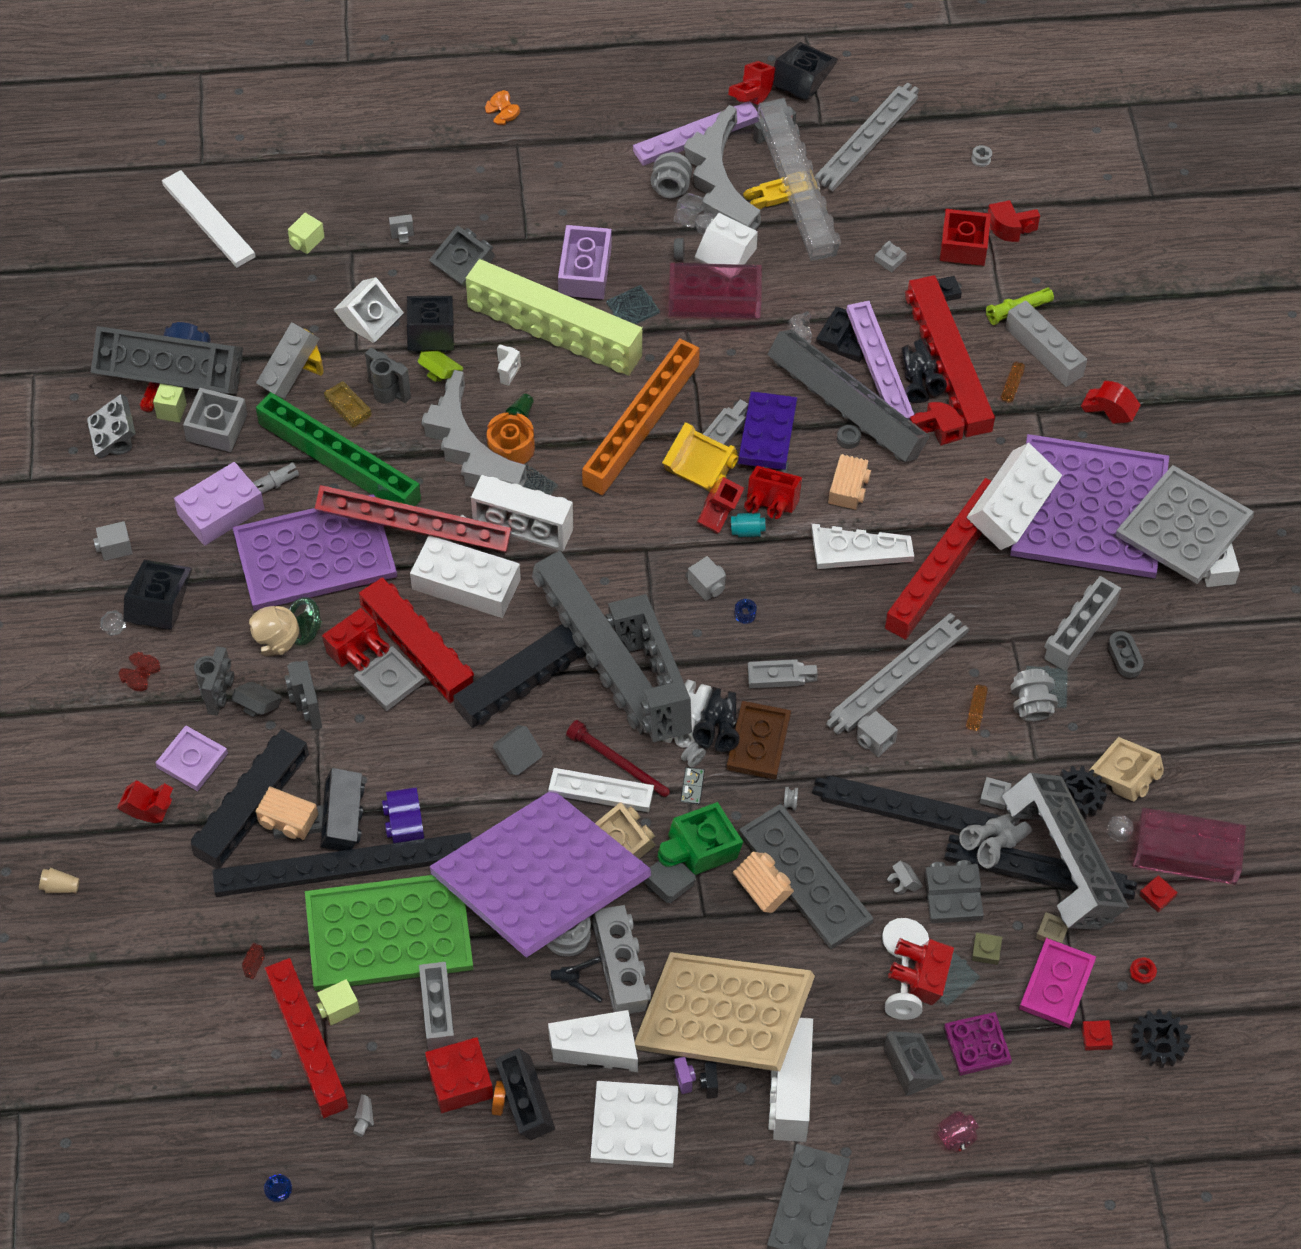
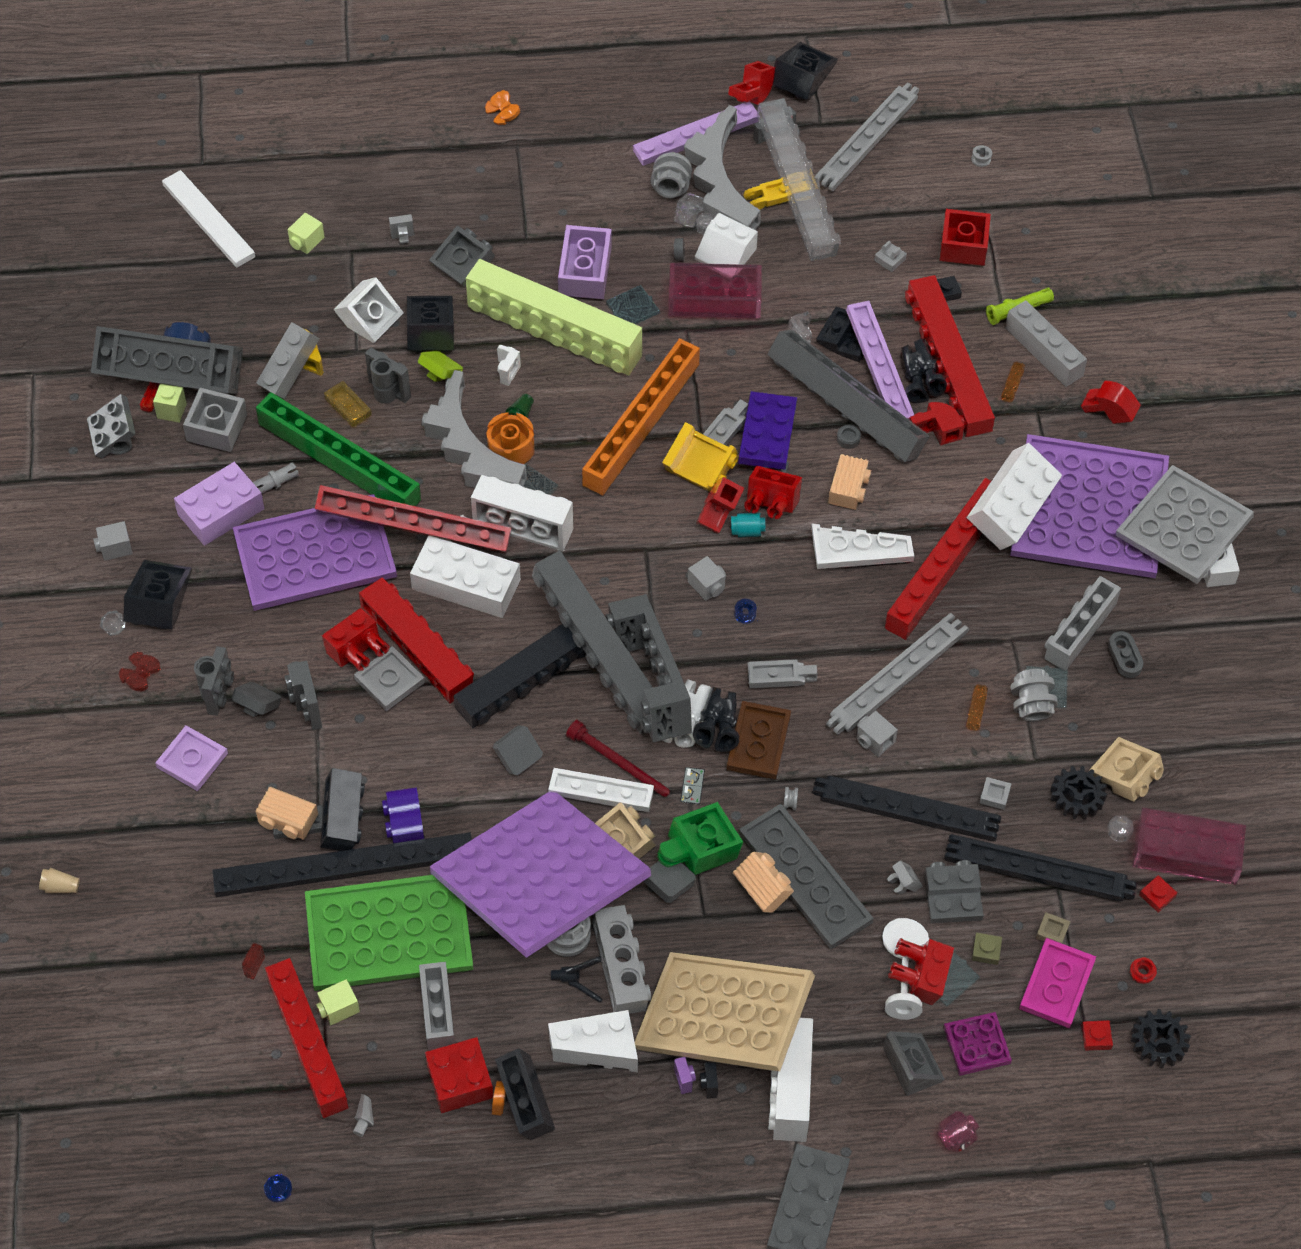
red brick [117,780,173,823] -> none
black brick [191,729,309,869] -> none
tan helmet [249,606,299,656] -> none
clear green piece [289,597,321,646] -> none
white plate [591,1081,678,1168] -> none
light grey bush [681,742,706,768] -> none
light grey piece [959,813,1032,868] -> none
red brick [988,200,1040,242] -> none
dark grey plate [1002,773,1129,930] -> none

